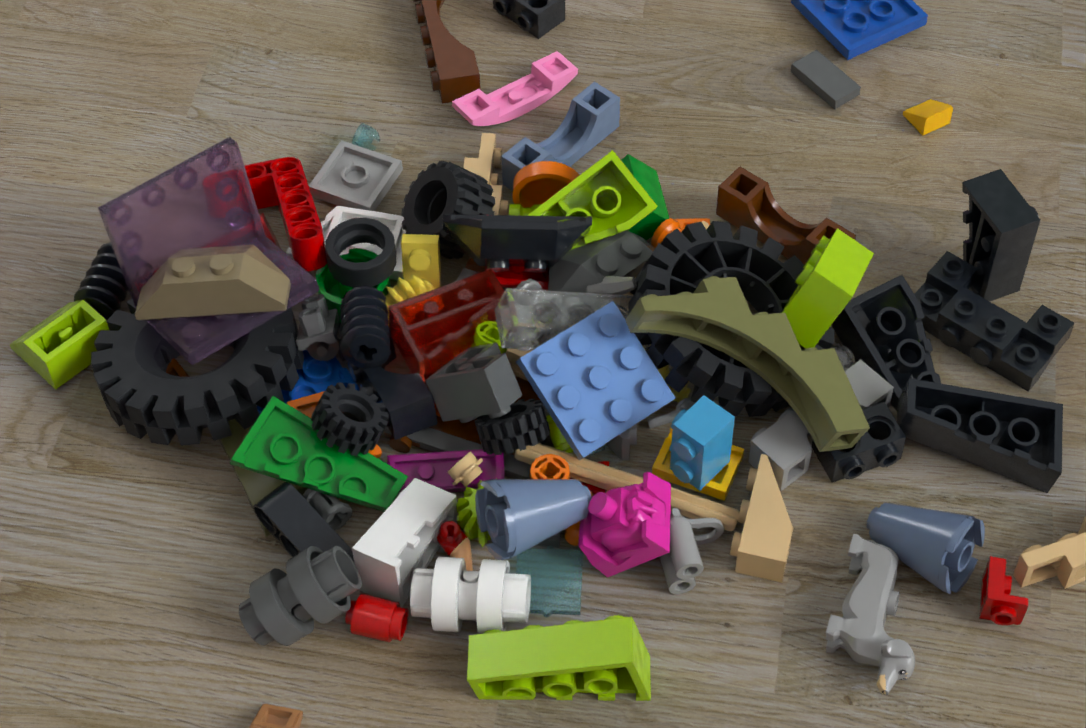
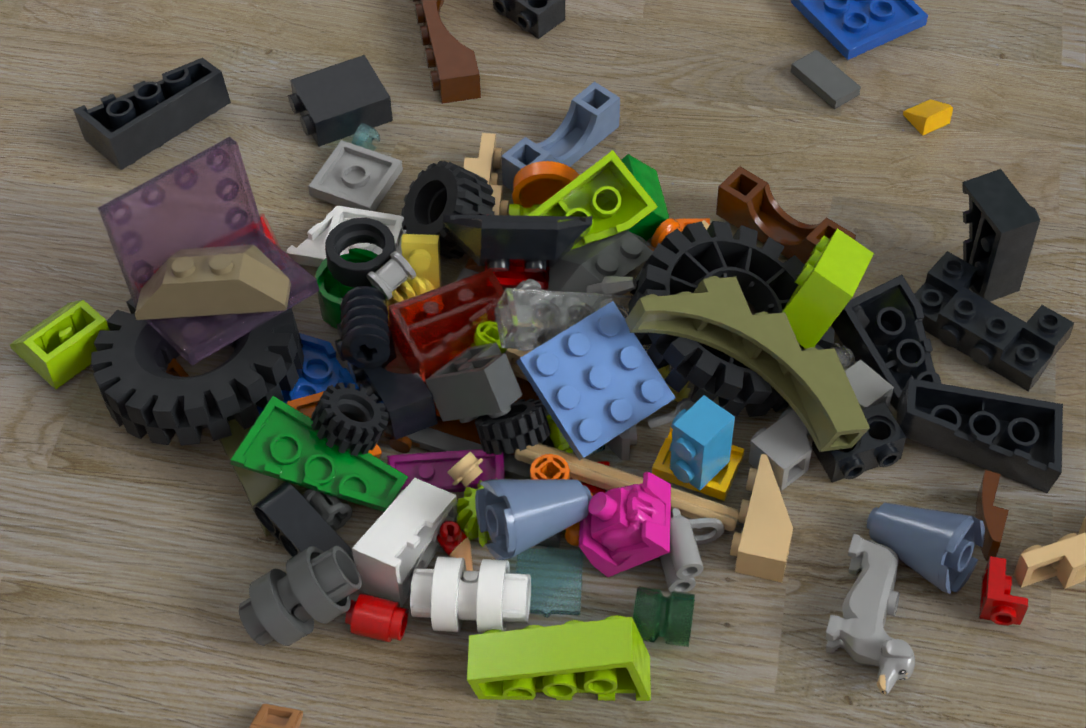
black piece [74,242,142,321] -> none
red beam [201,157,327,271] -> none
dark grey hips [296,294,340,361] -> none
bright pink slope [452,51,578,126] -> none
none -> black wedge [73,58,231,170]
none -> black brick [288,55,393,147]
none -> light grey bush [366,251,417,300]
none -> clear green wheel [633,586,695,648]
none -> reddish brown slope [975,470,1009,562]

